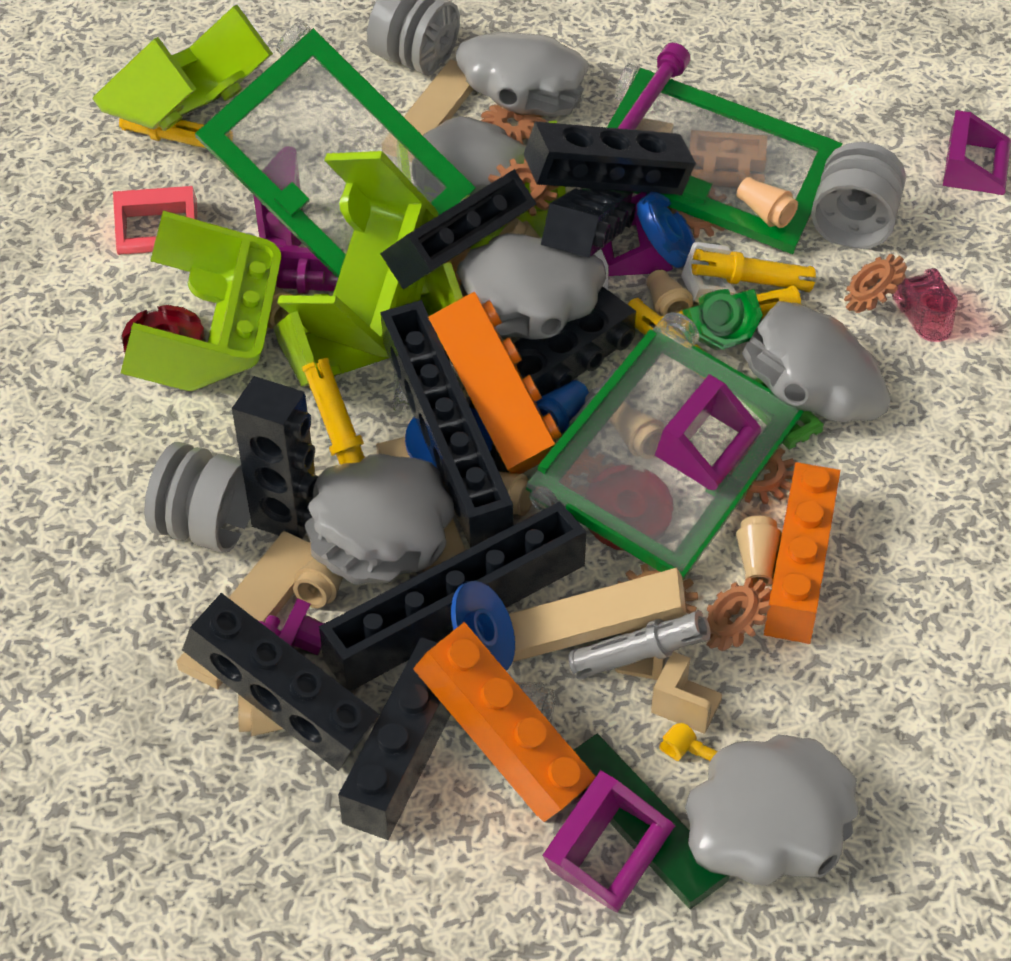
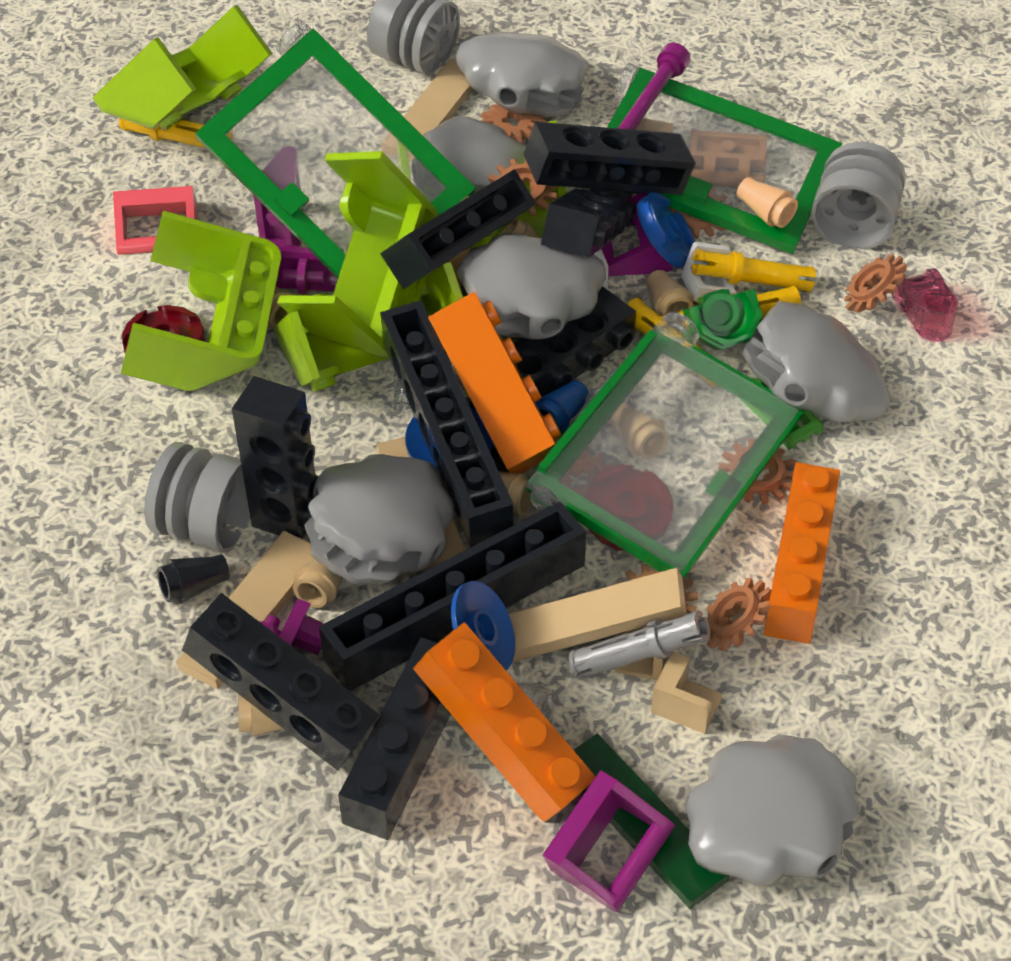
yellow pin [302,358,365,464] -> none
magenta tile [654,374,762,490] -> none
yellow hand [659,723,718,761] -> none
tan cone [736,516,782,586] -> none
magenta tile [942,110,1011,195] -> none
none -> black cone [157,554,230,604]

